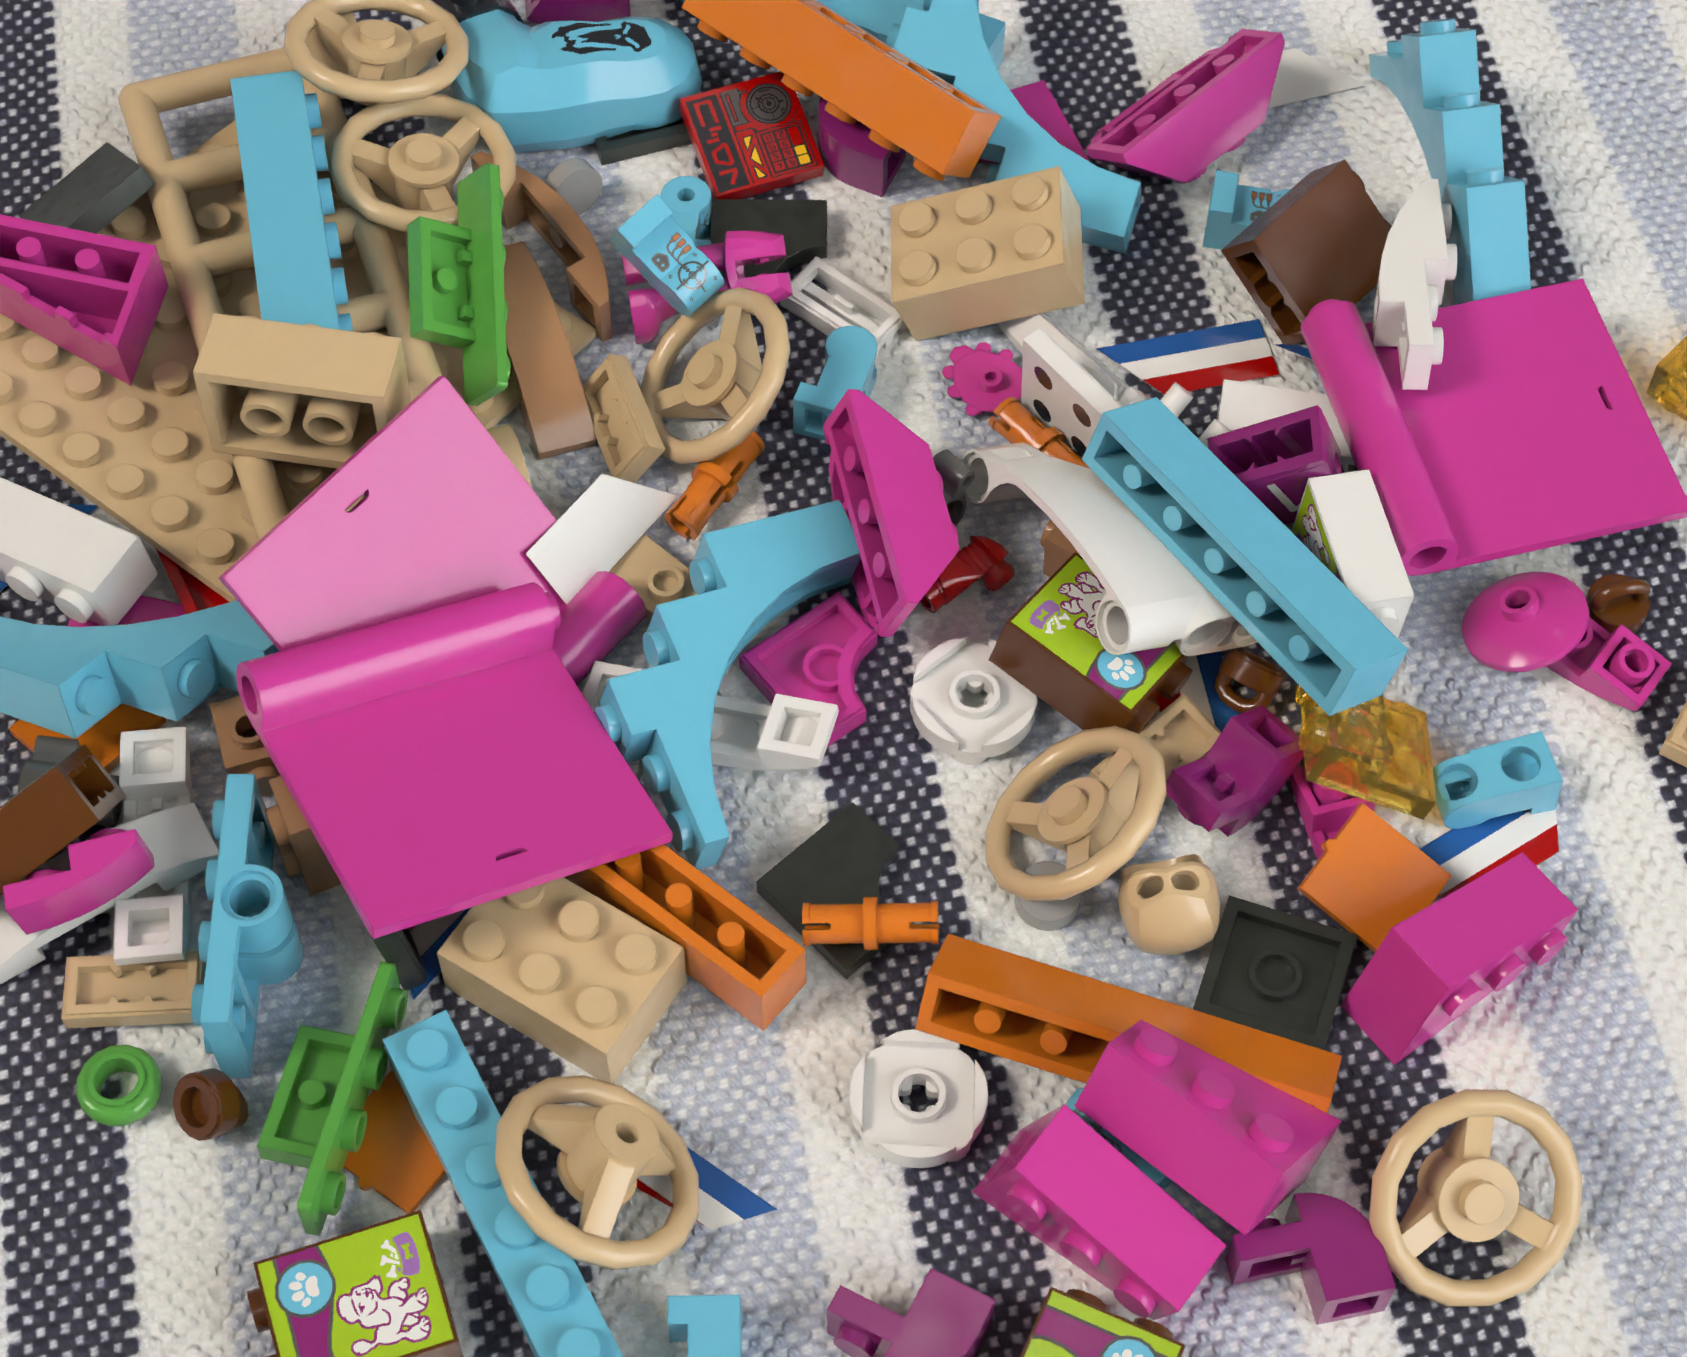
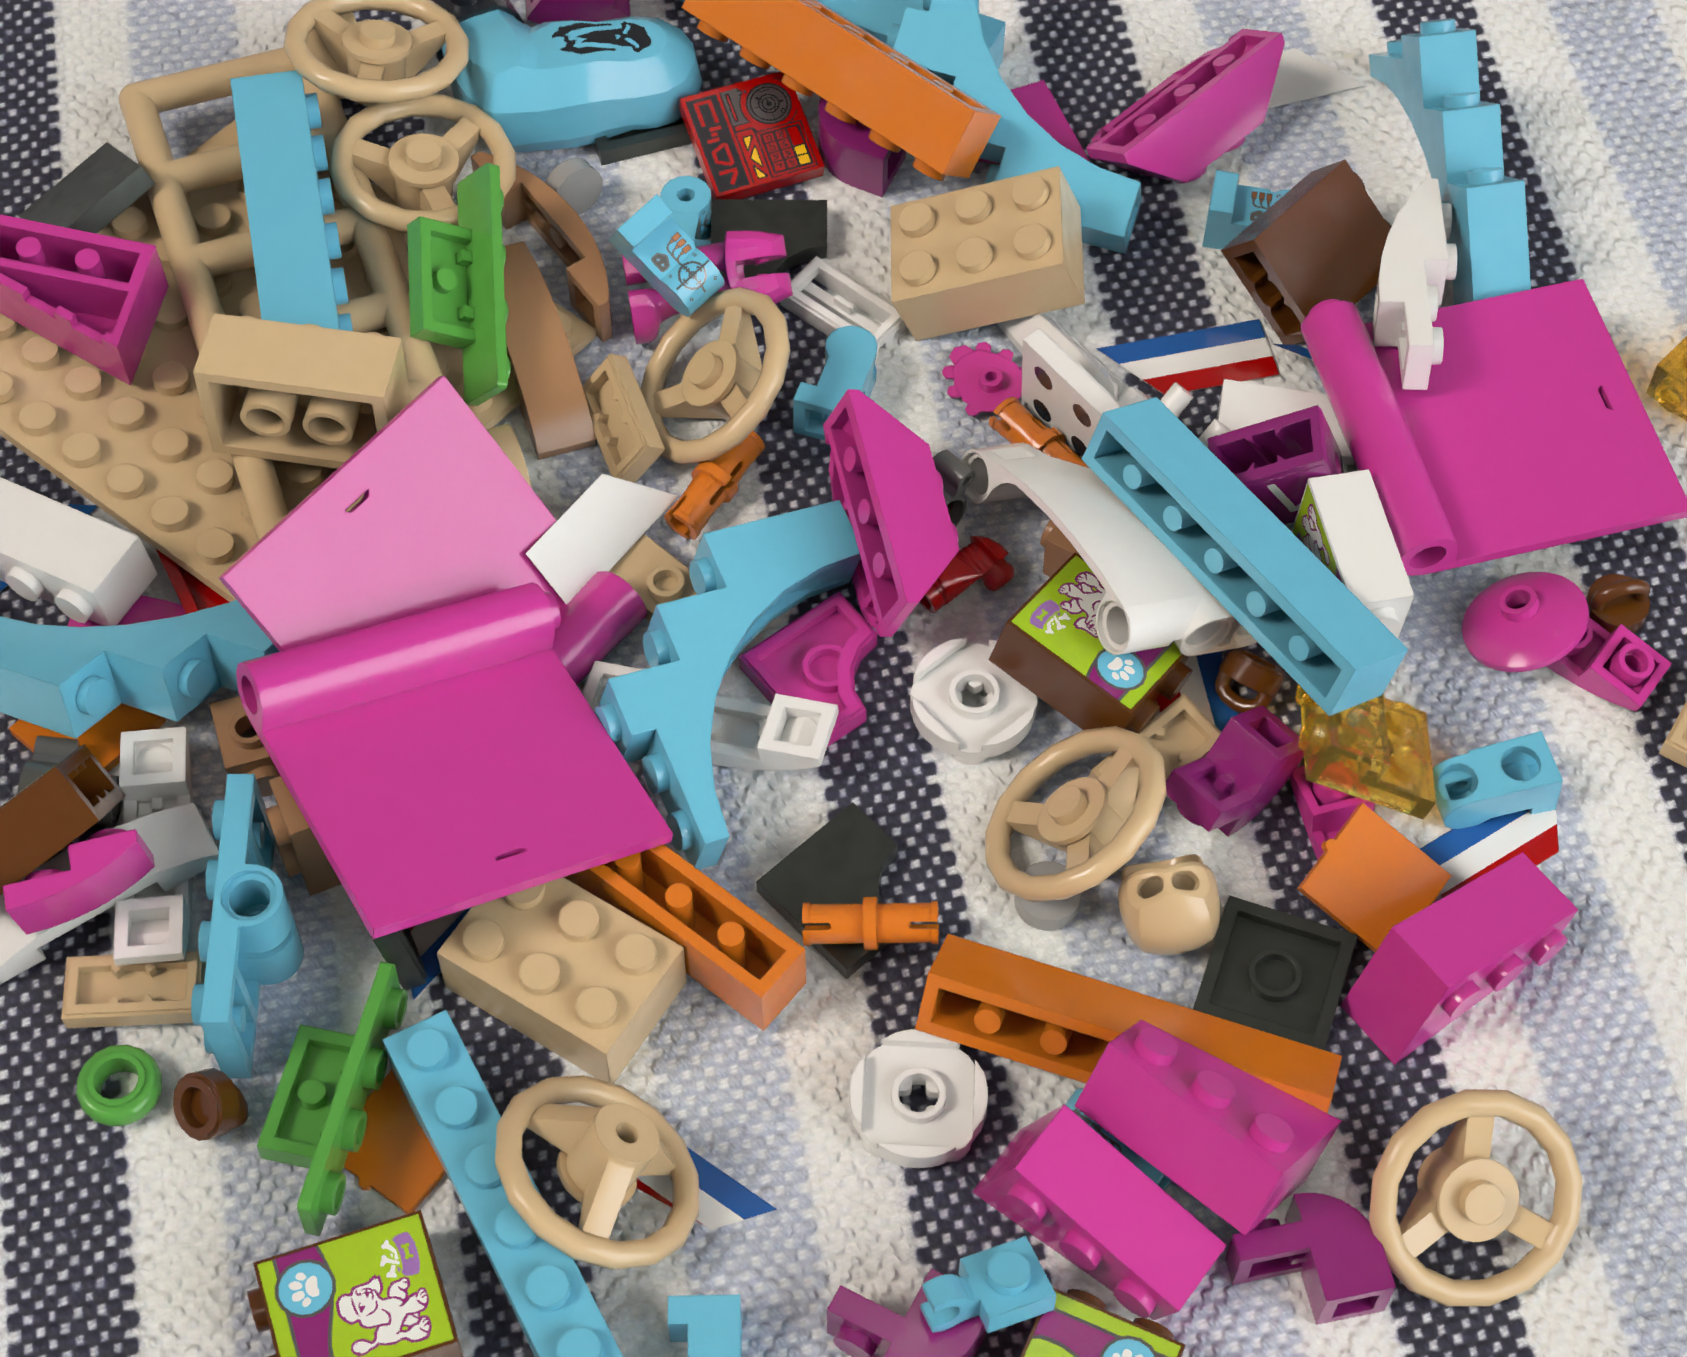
none -> medium azure plate [920,1236,1056,1333]

